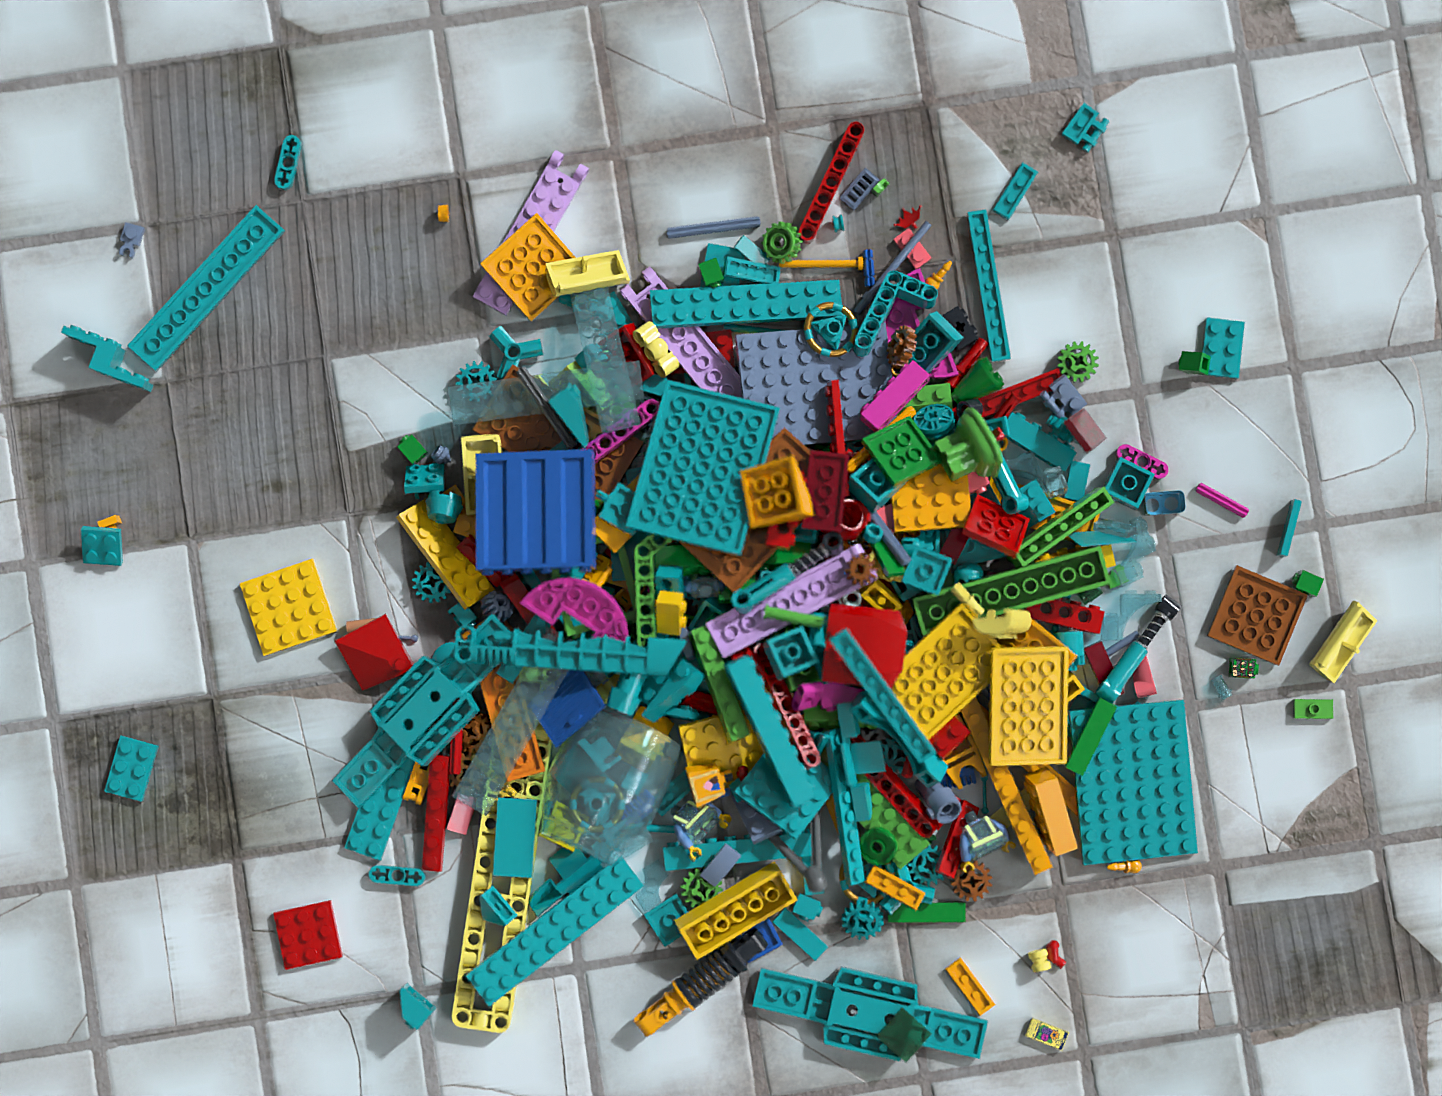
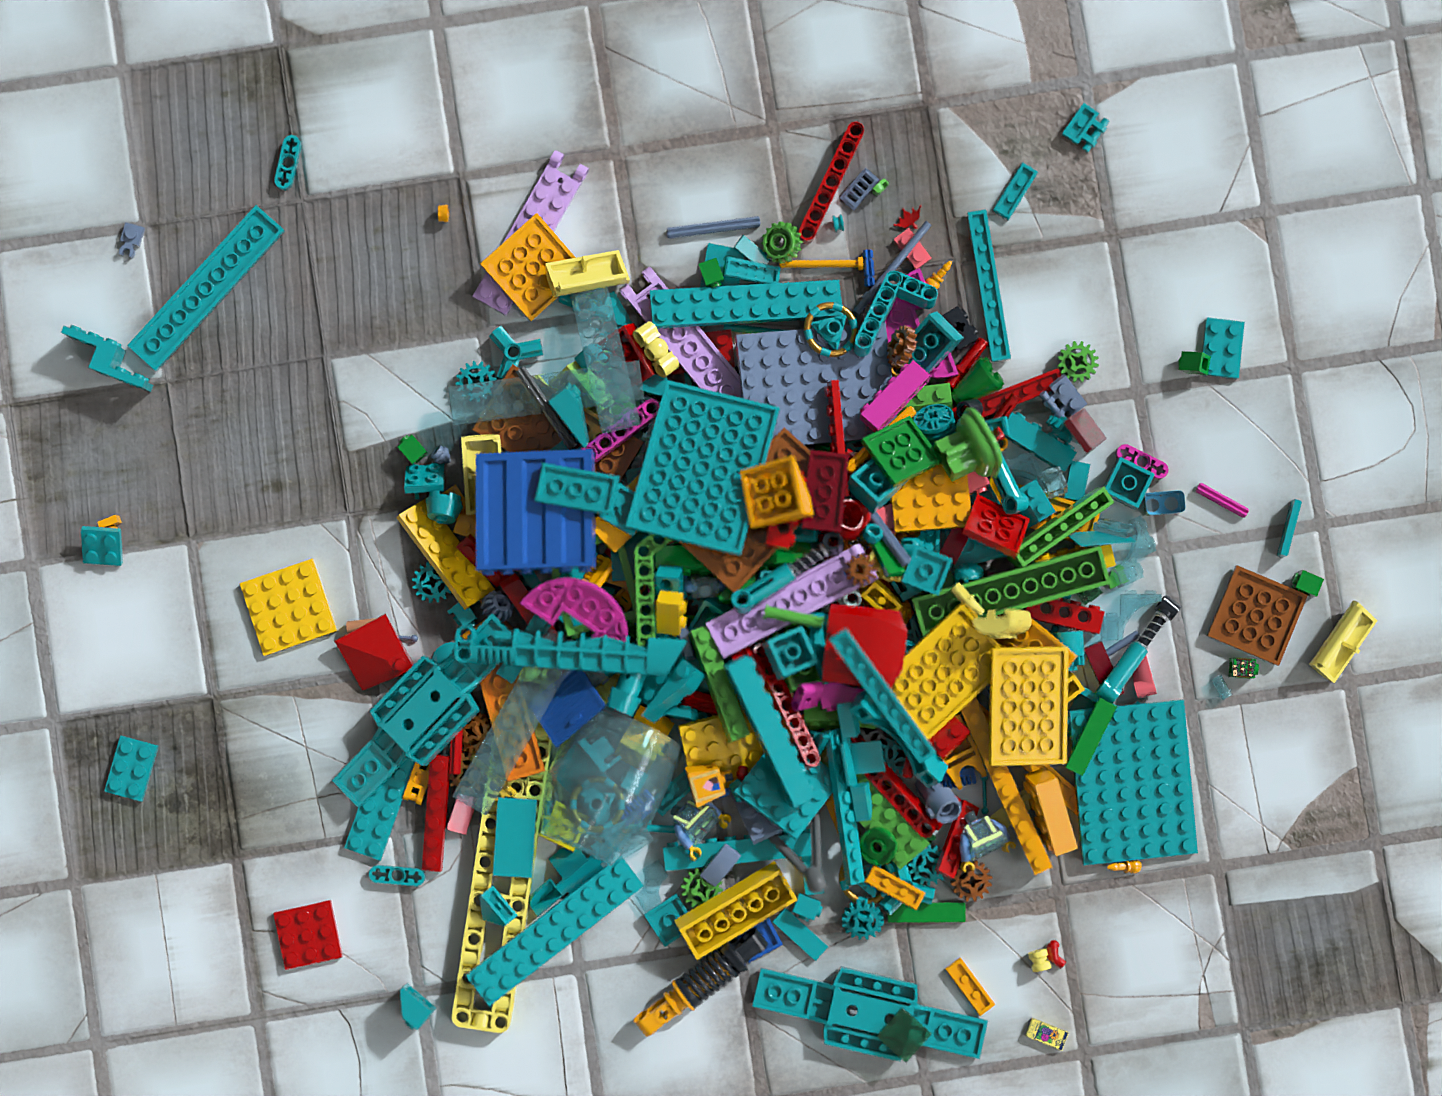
bright green plate [1293,699,1333,719] -> none
none -> teal tile [535,463,620,516]

